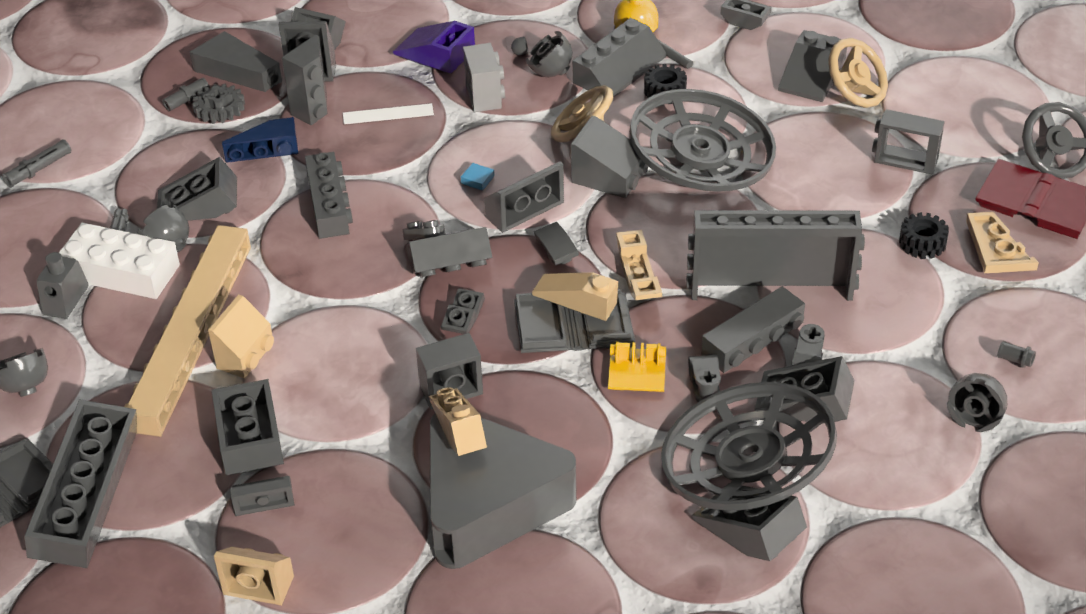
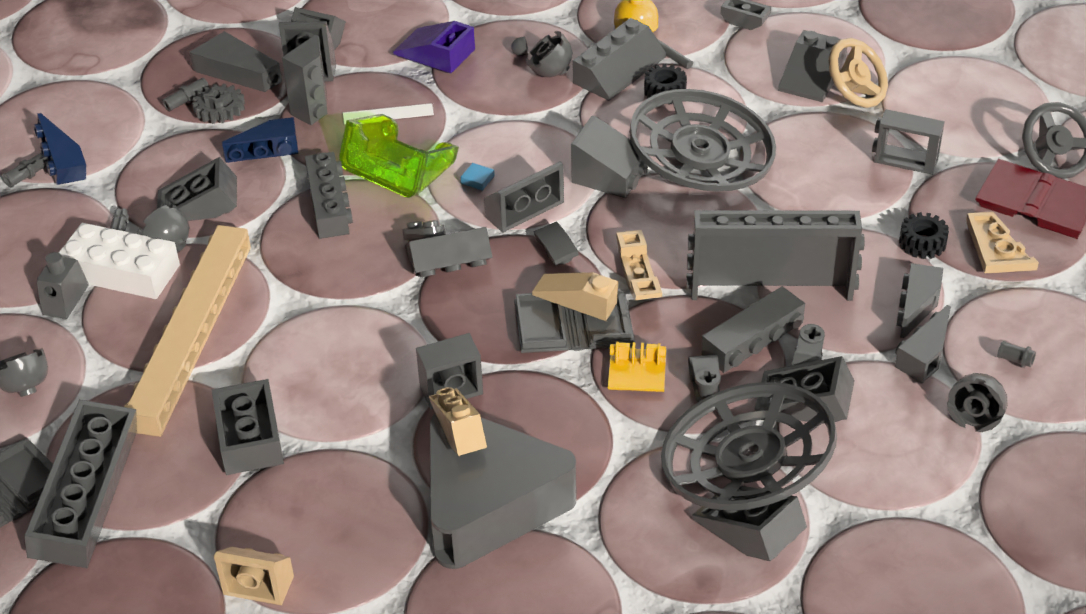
tan slope [208,294,274,379] -> none
dark grey panel [230,476,295,516] -> none
dark grey slope [441,288,485,334] -> none
light grey brick [463,43,505,113] -> none
tan piece [551,85,613,143] -> none
none -> dark blue slope [34,113,86,185]
none -> clear neon green windscreen [339,114,459,198]
none -> slope [895,305,951,383]
none -> slope [896,263,943,338]

